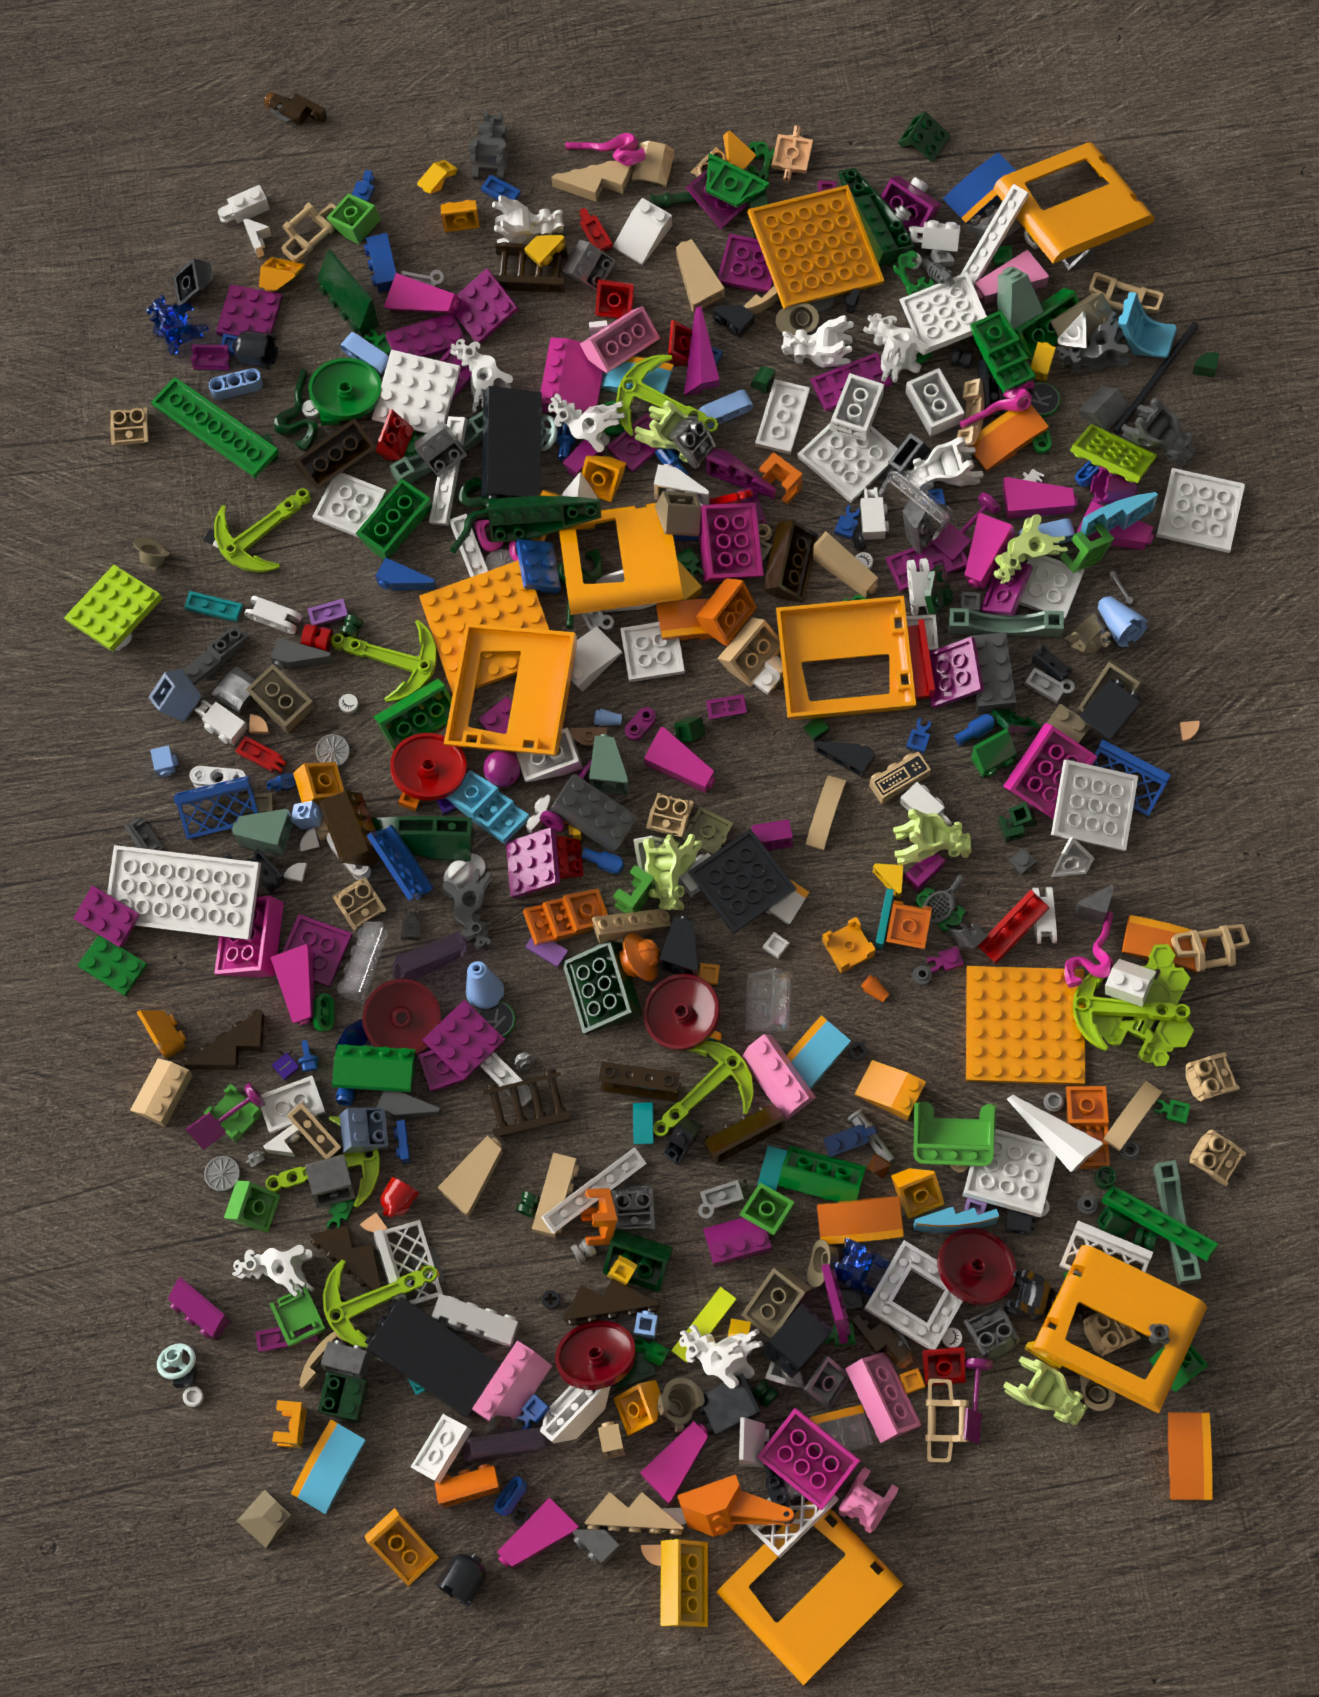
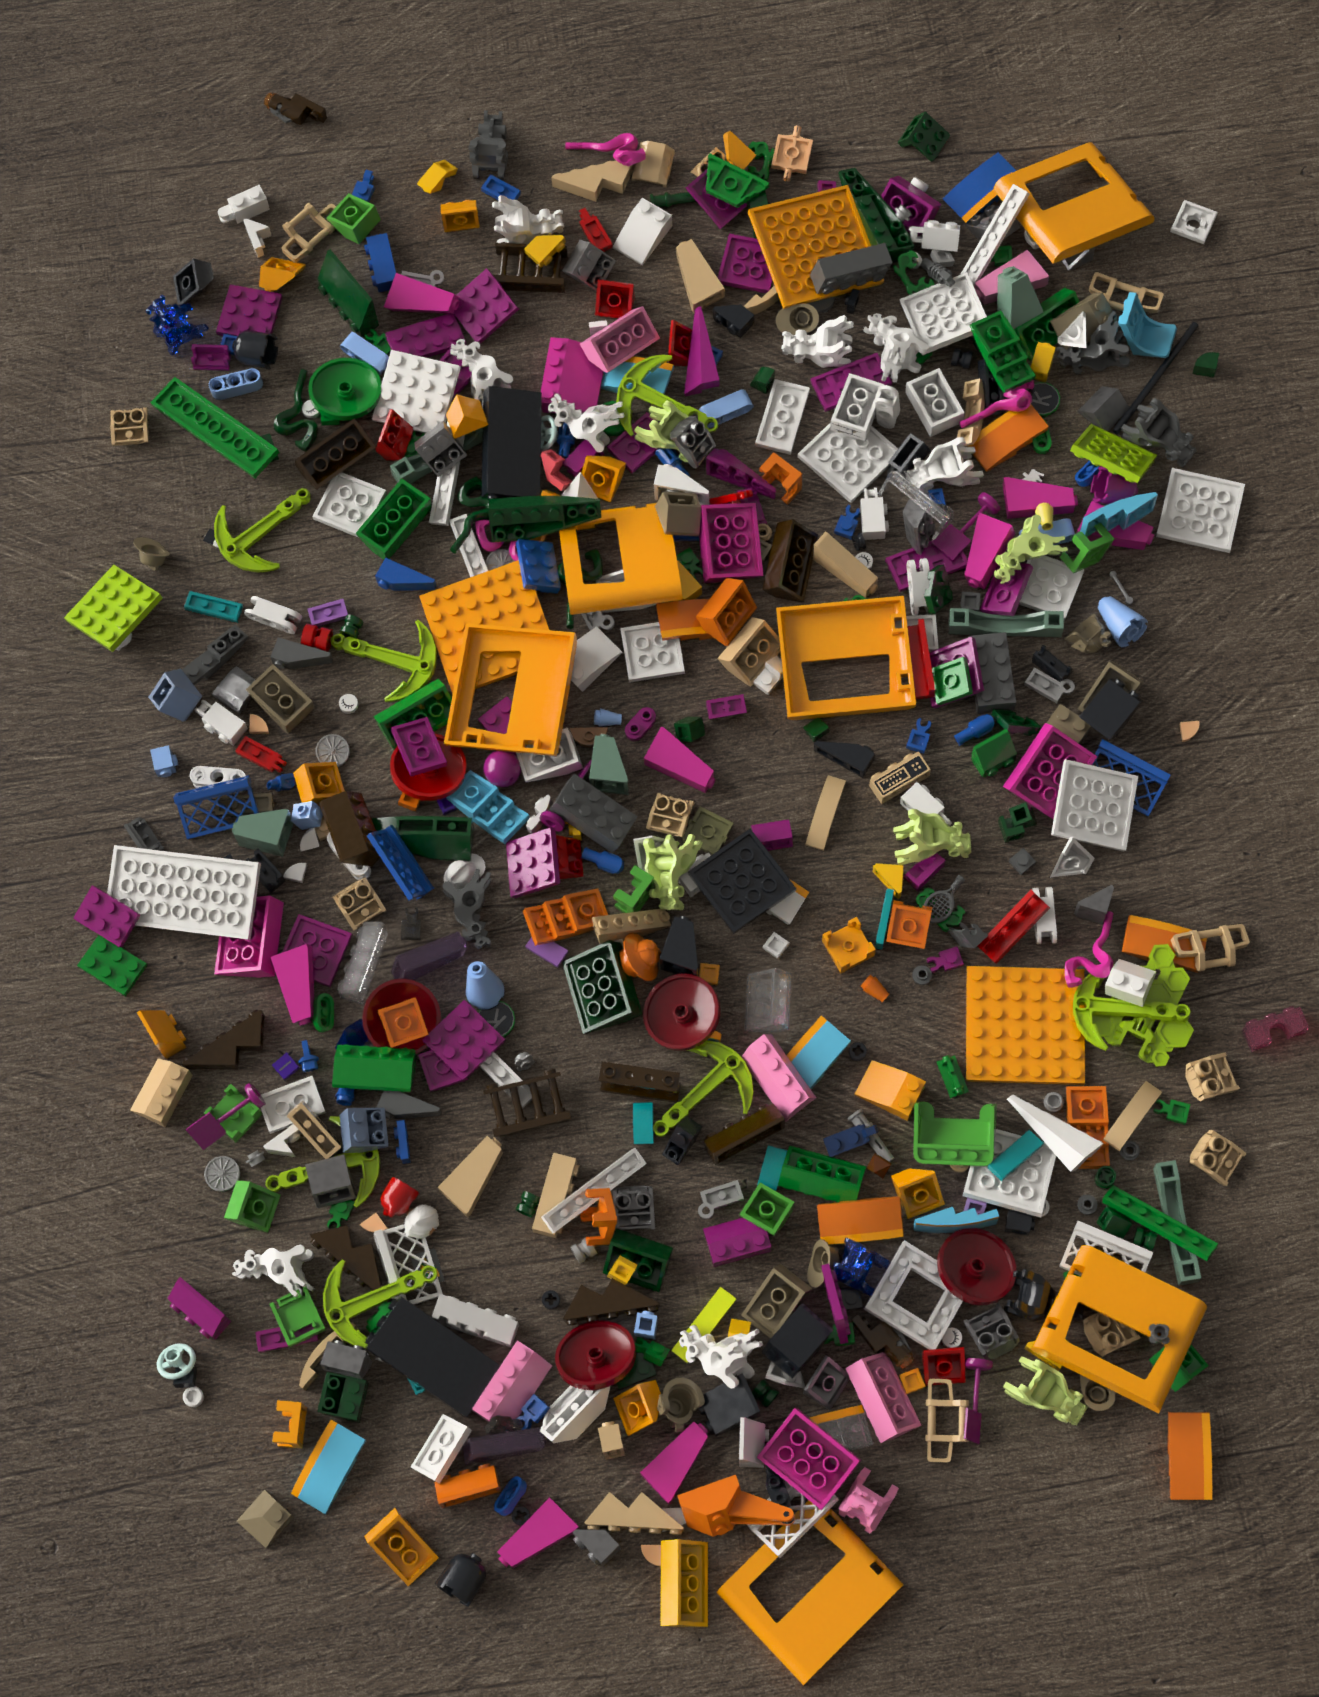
none -> green plate [366,1301,392,1333]
none -> orange panel [378,997,429,1048]
none -> magenta plate [391,717,447,776]
none -> white hair [405,1204,439,1239]
none -> light orange slope [446,394,488,439]
none -> coral slope [541,449,572,491]
none -> dark grey brick [810,243,892,294]
none -> white piece [875,385,900,429]
none -> plate [932,657,973,705]
none -> green hinge [936,1055,969,1098]
none -> teal tile [987,1130,1044,1181]
none -> light yellow cone [1035,503,1054,530]
none -> white piece [1170,200,1218,244]
none -> clear pink arch [1242,1006,1309,1052]

